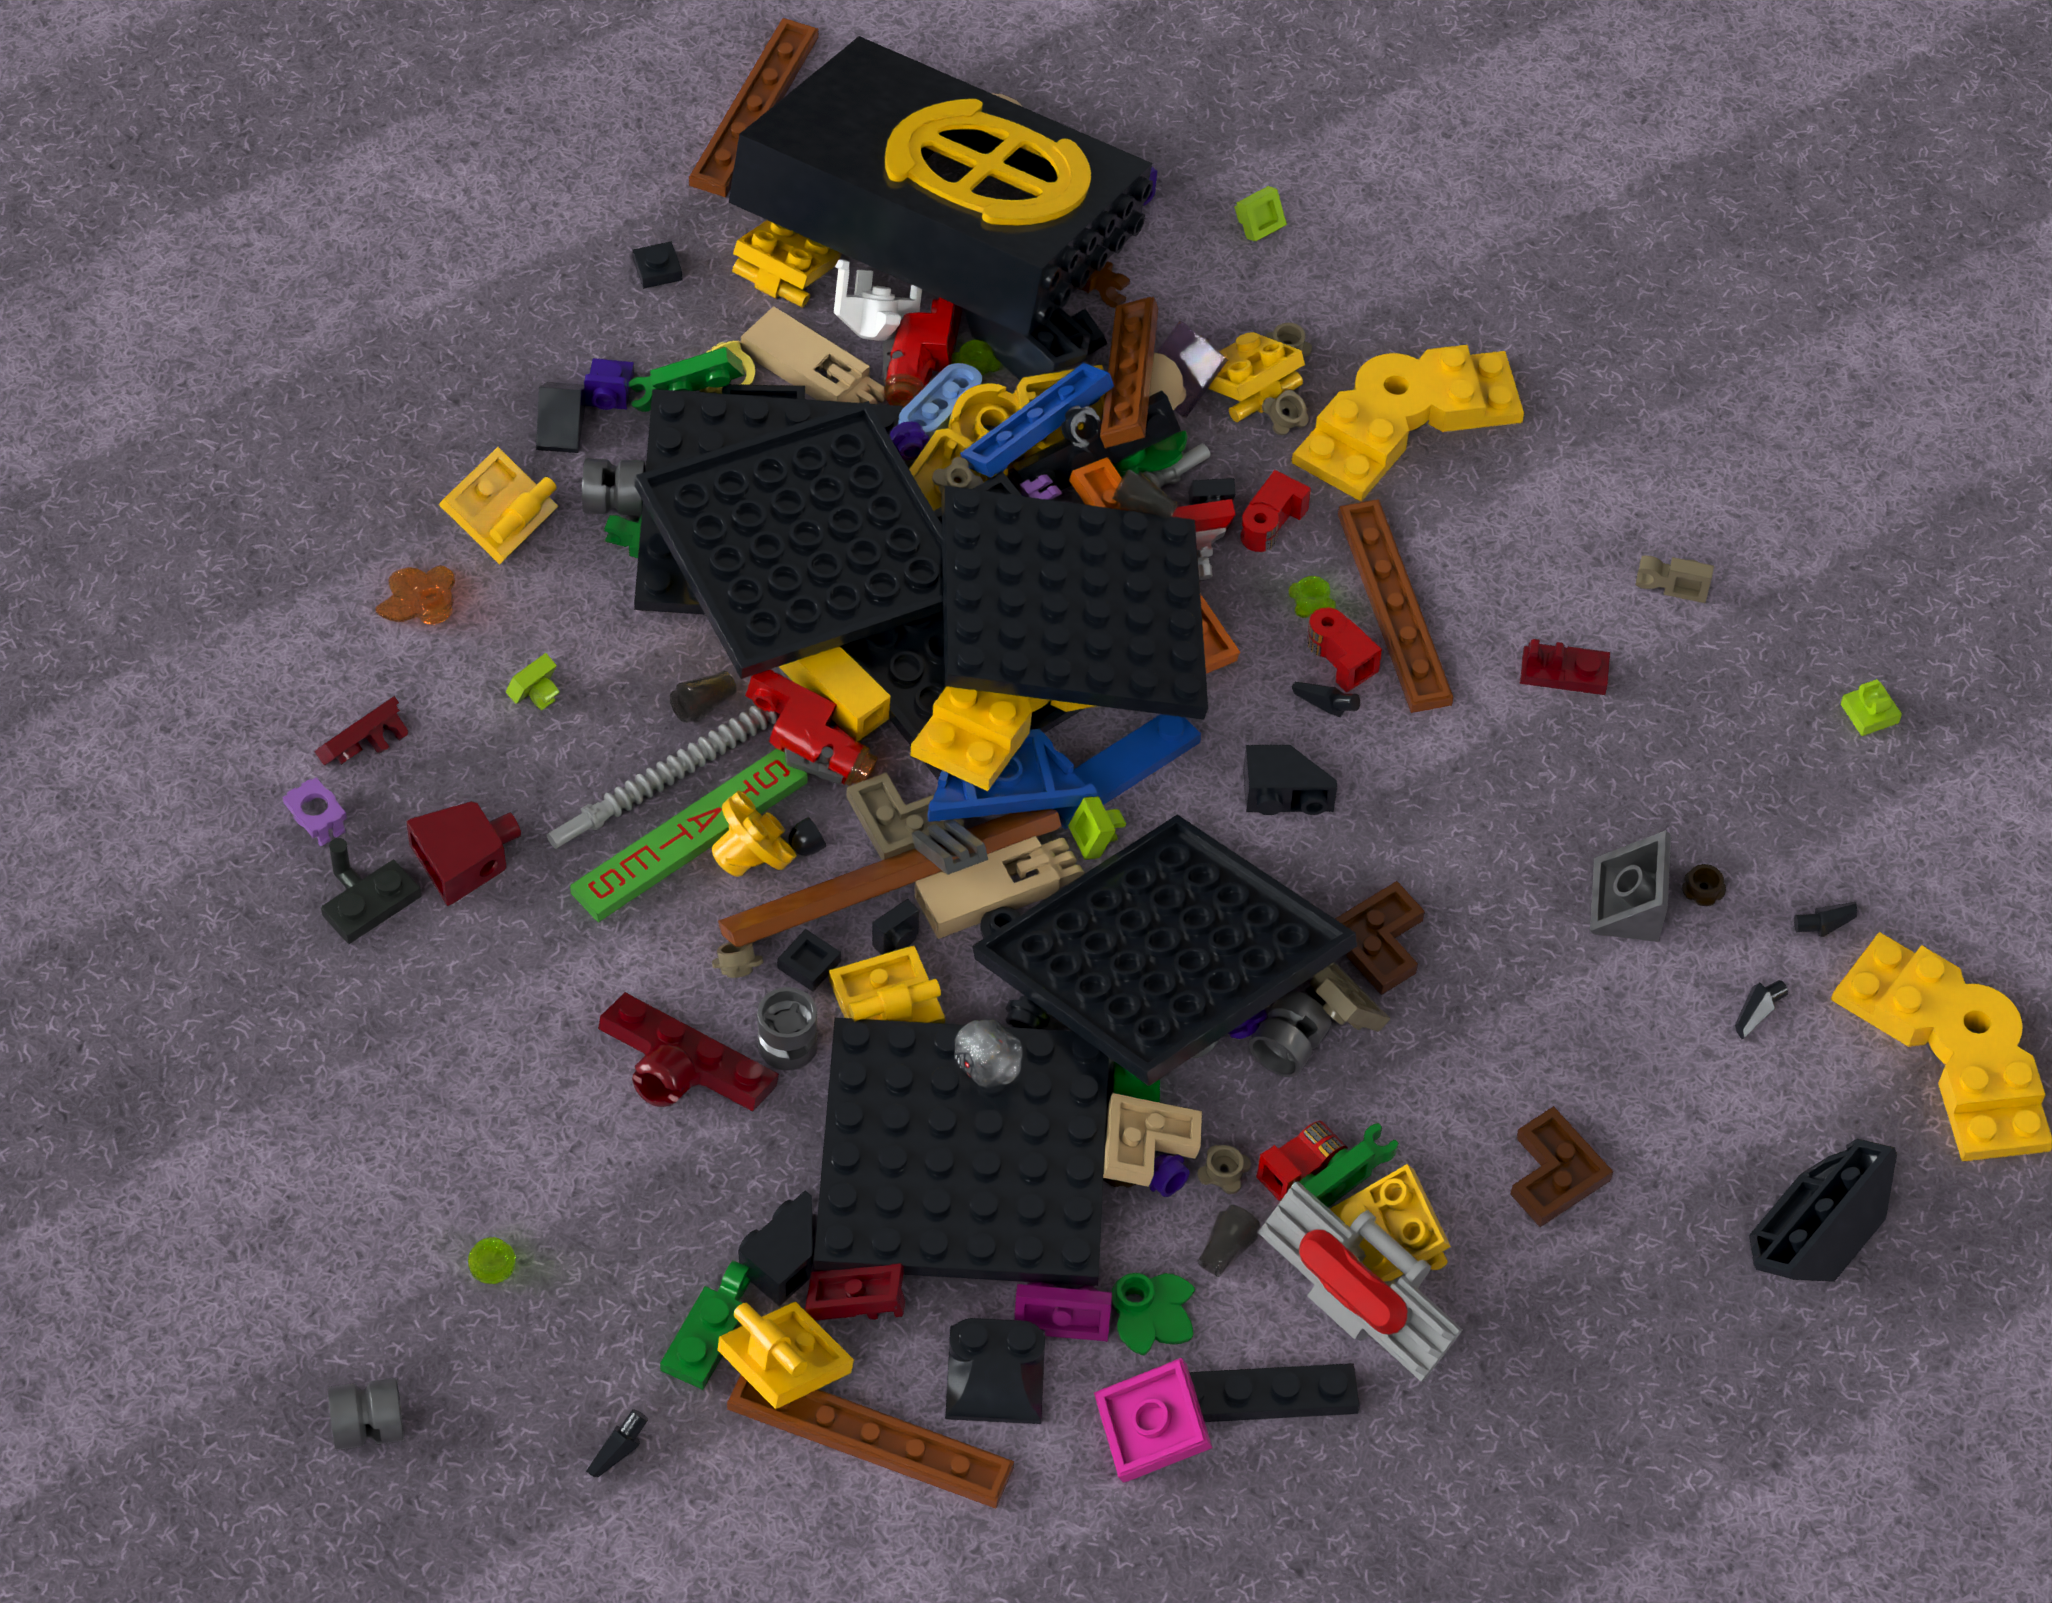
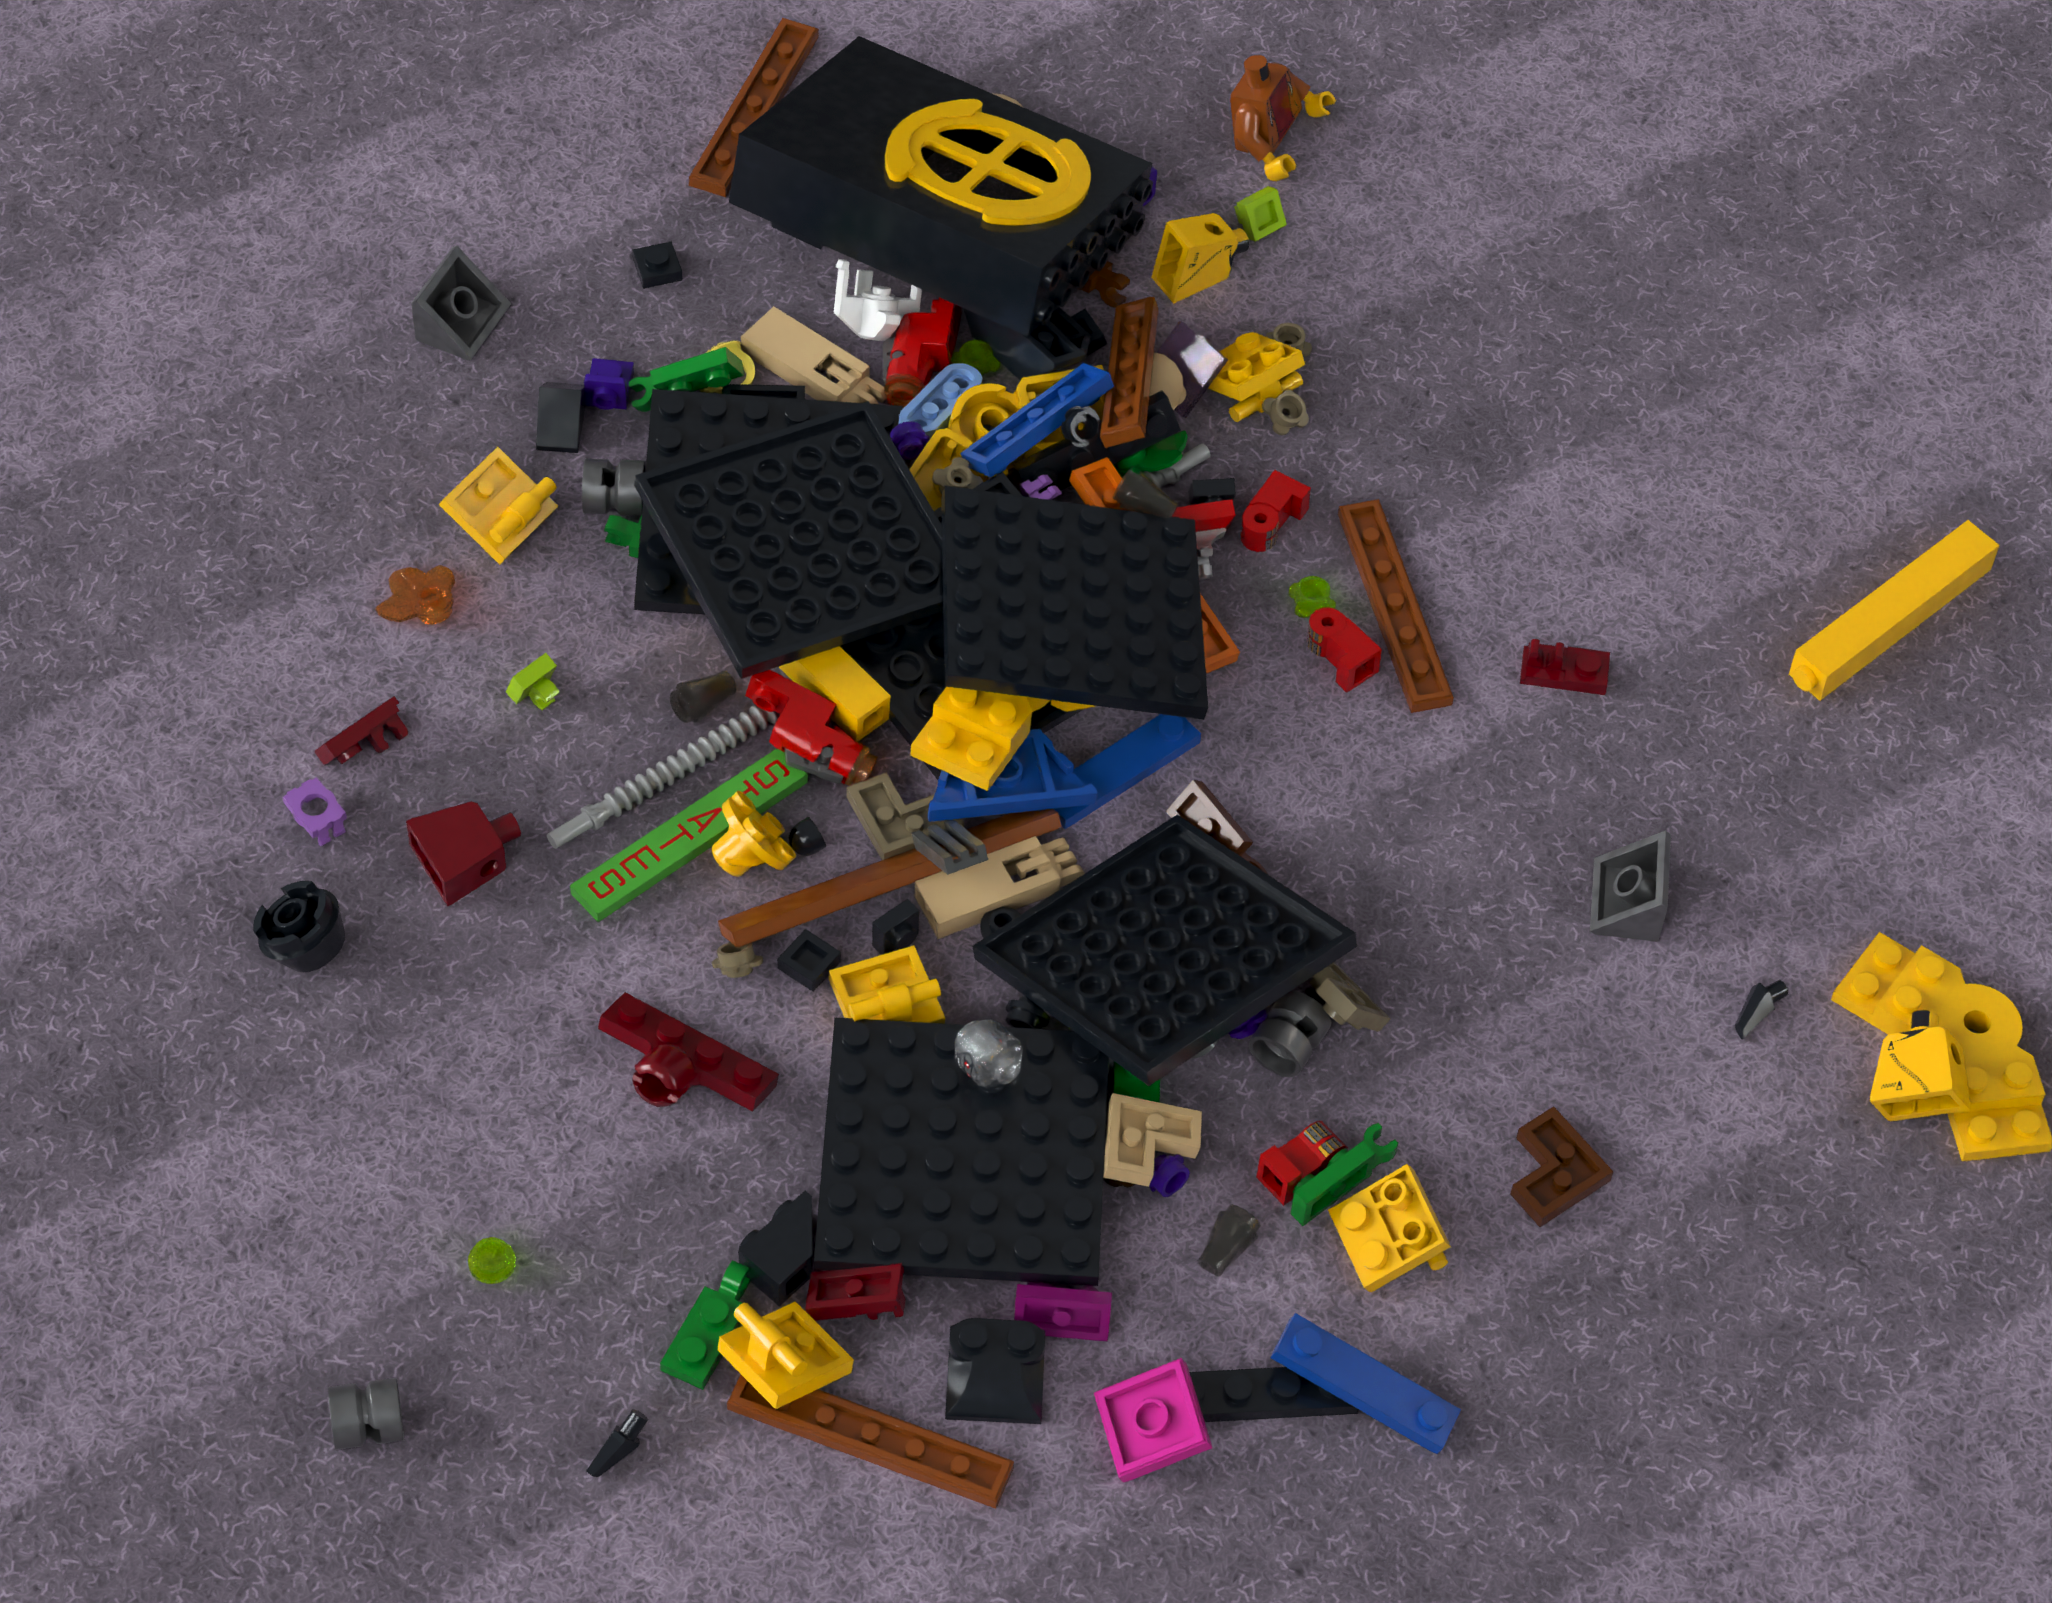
pearl dark grey plate [321,838,422,944] -> none
yellow plate [732,220,842,308] -> none
flat silver wheel [757,987,818,1071] -> none
lime tile [1068,796,1126,860] -> none
green plate [1111,1273,1195,1355] -> none
dark tan plate [1197,1145,1251,1194] -> none
black slope [1243,745,1337,815] -> none
light grey piece [1258,1182,1463,1382] -> none
yellow plate [1292,345,1524,502] -> none
black bar [1292,681,1360,717] -> none
reddish brown plate [1335,881,1425,995] -> none
dark tan plate [1635,555,1714,603] -> none
dark brown plate [1682,864,1726,906] -> none
black wedge [1749,1138,1897,1282] -> none
black bar [1794,902,1857,937] -> none
lime tile [1841,679,1902,736] -> none
none -> black cone [253,881,345,972]
none -> flat silver slope [411,245,511,361]
none -> yellow torso [1151,213,1249,304]
none -> plate [1166,780,1268,874]
none -> dark orange torso [1230,55,1336,181]
none -> blue plate [1270,1313,1461,1454]
none -> yellow brick [1789,520,1999,701]
none -> yellow torso [1870,1010,1971,1121]

